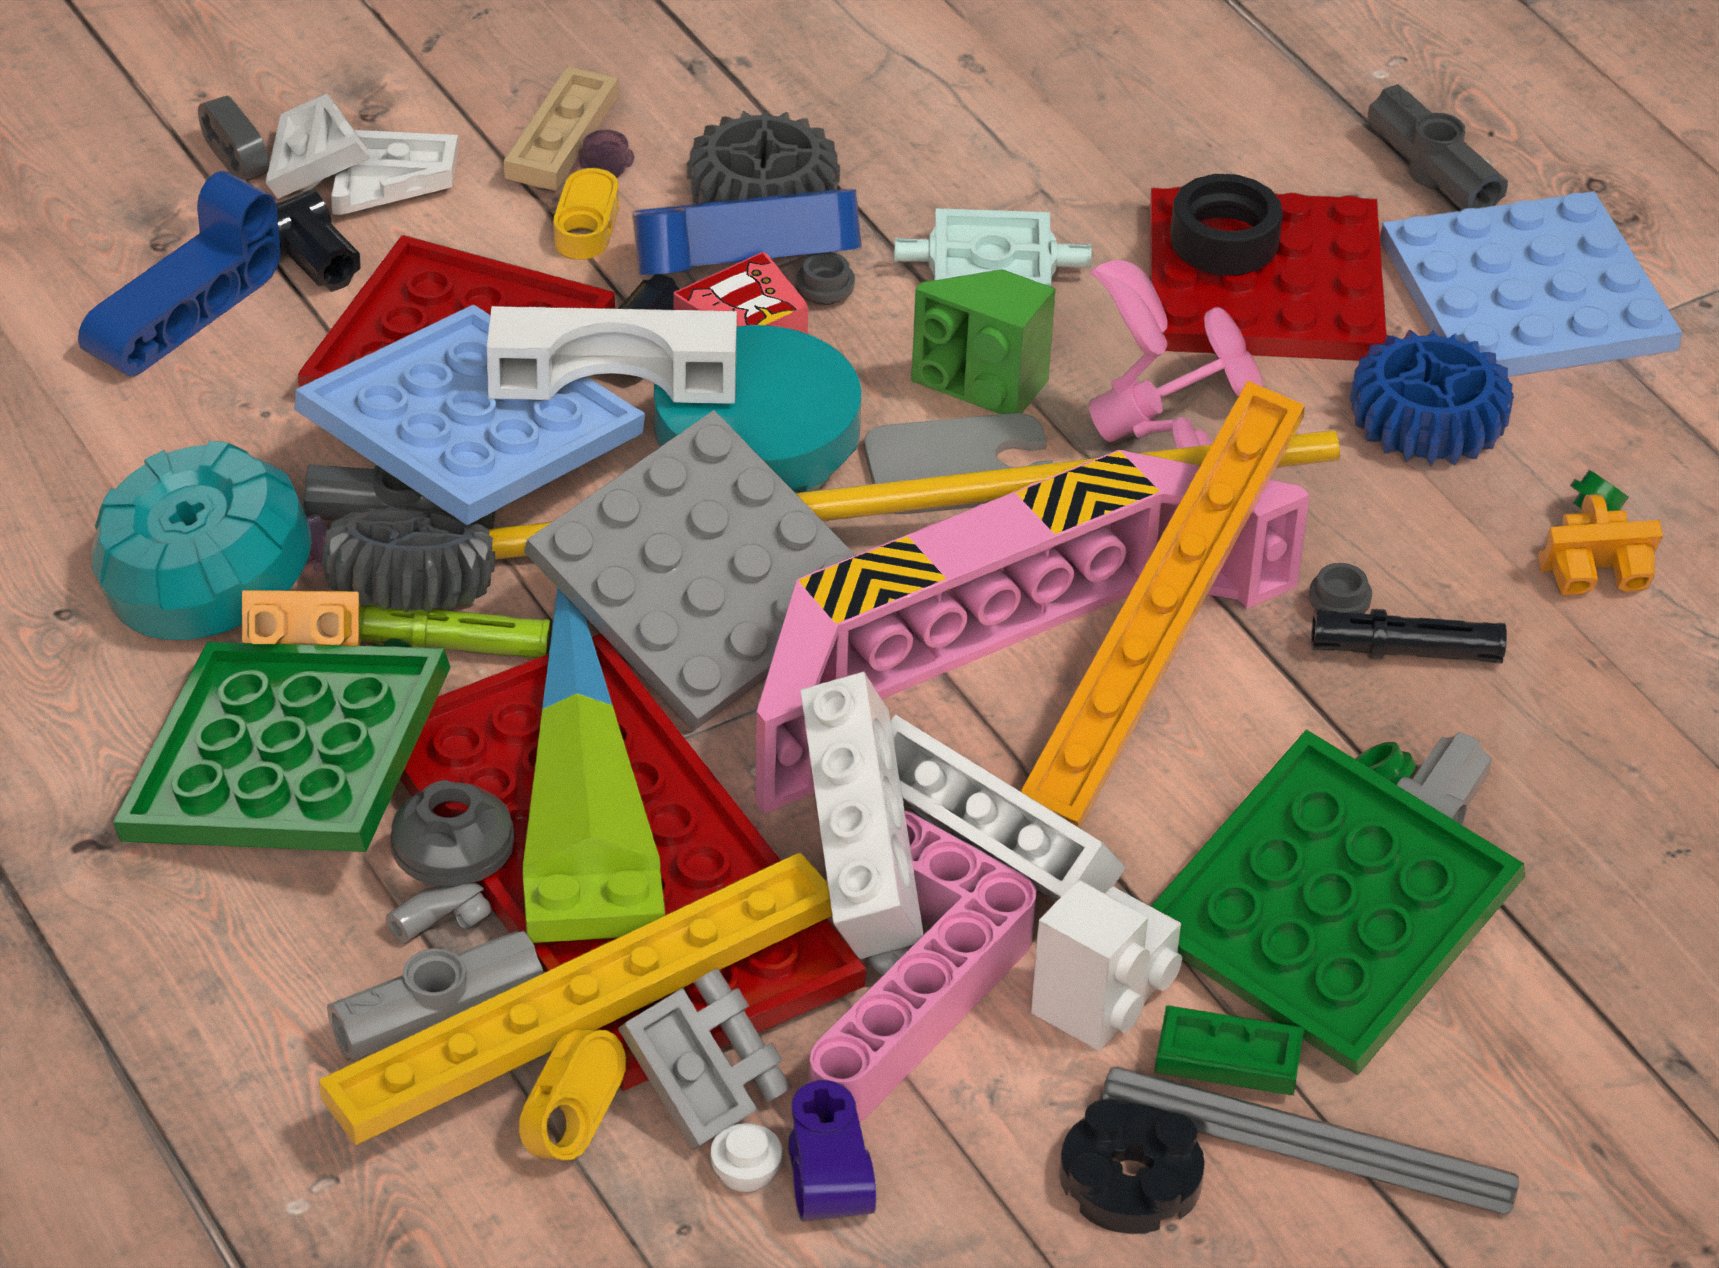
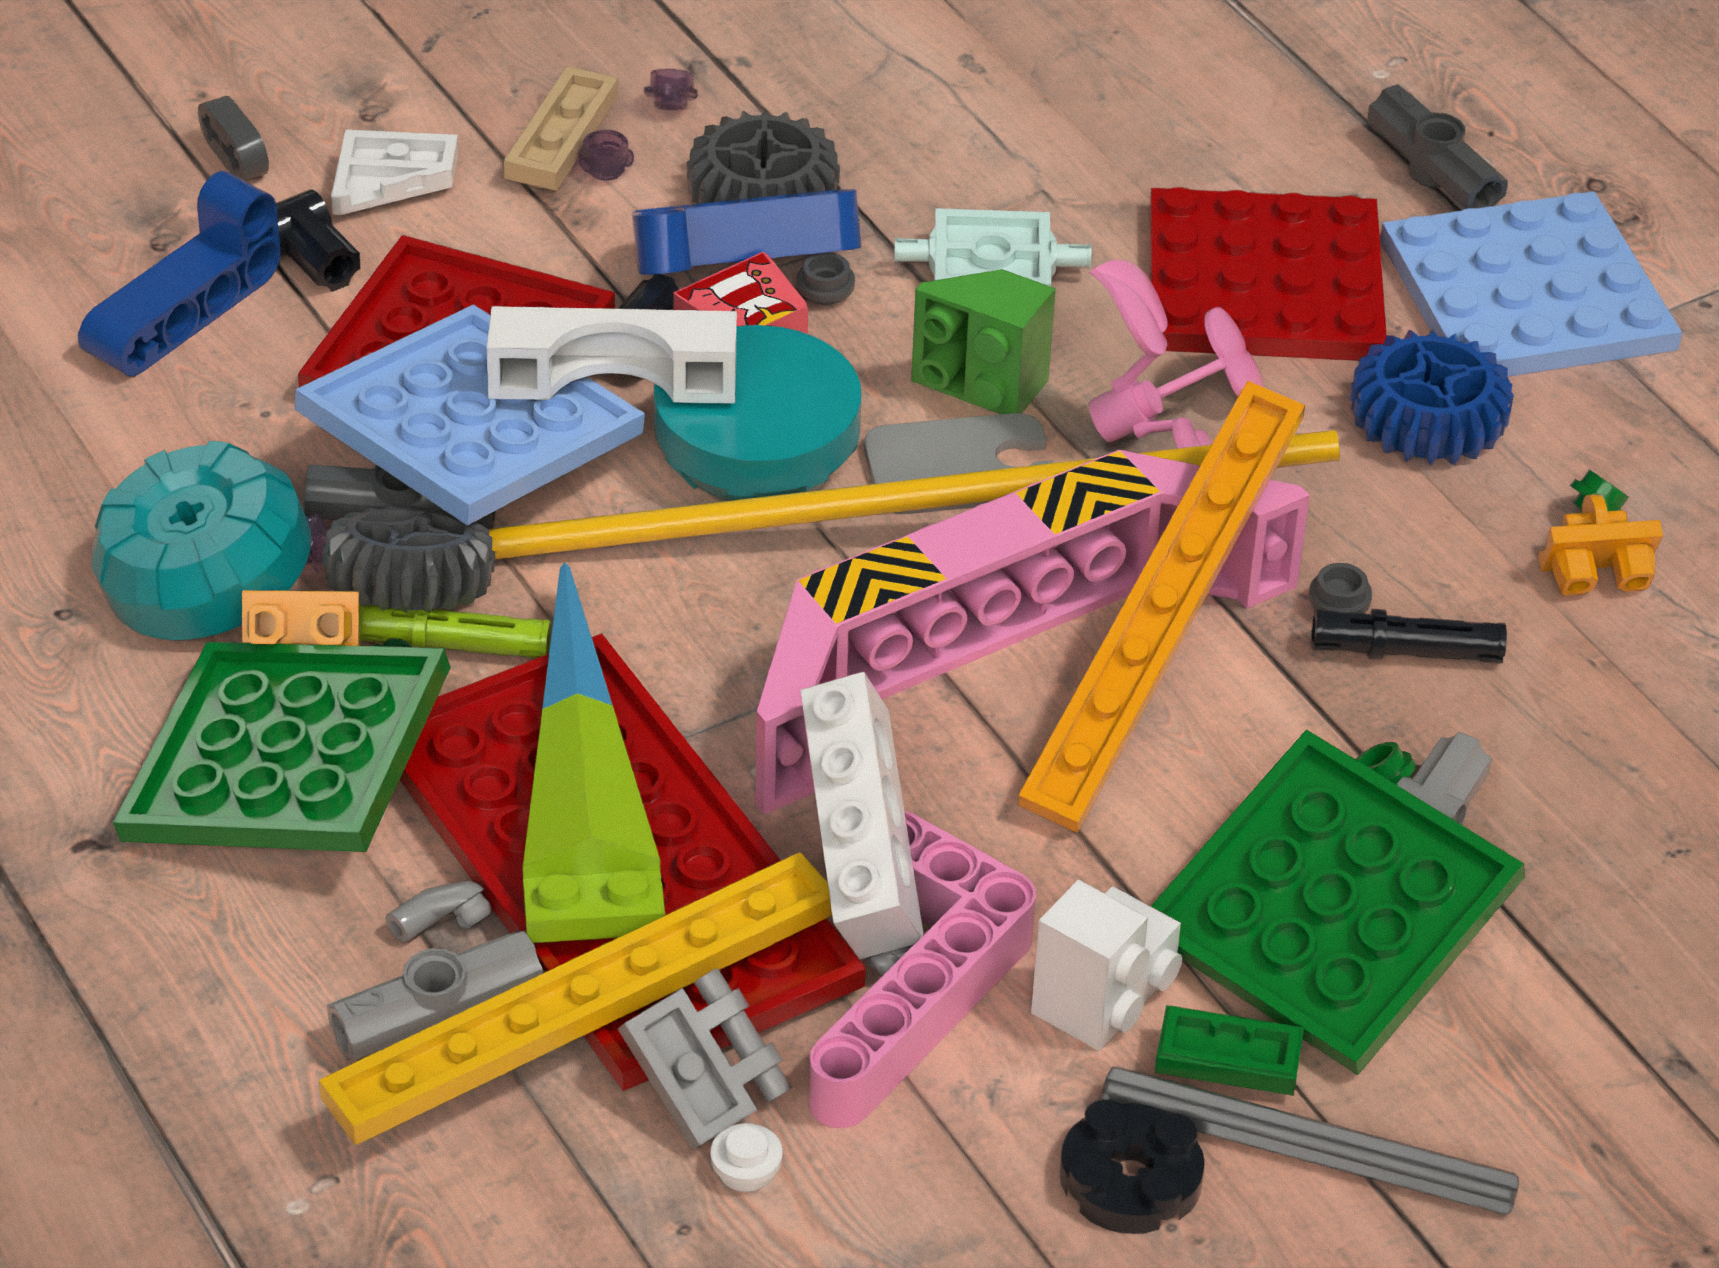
white wing [265,93,370,199] -> none
dark grey piece [390,780,515,886] -> none
yellow piece [519,1029,626,1160] -> none
light grey plate [524,410,856,731] -> none
yellow piece [554,168,619,260] -> none
dark purple piece [788,1080,876,1222] -> none
white brick [890,715,1126,902] -> none
black tyre [1170,174,1283,275] -> none
none -> plate [644,69,698,110]

